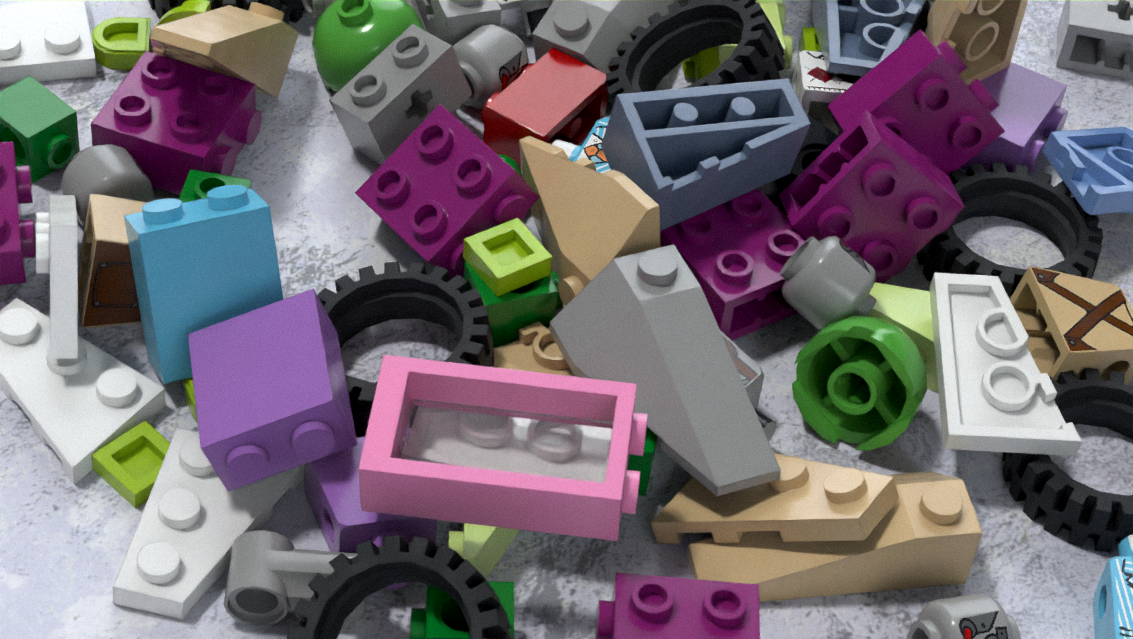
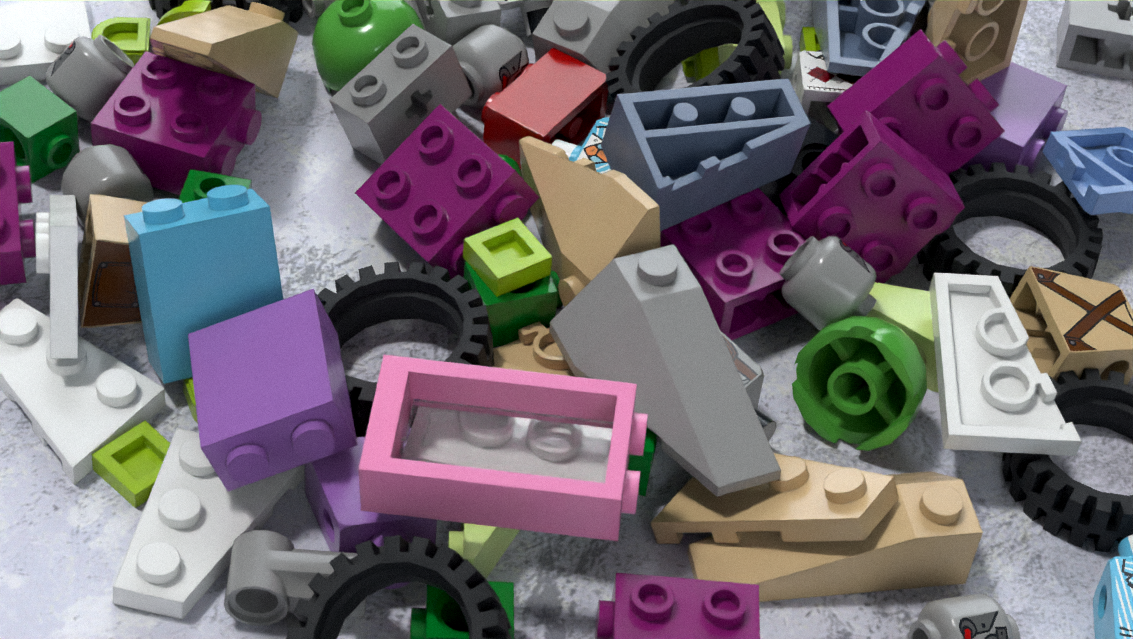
none -> light grey head [45,35,135,123]

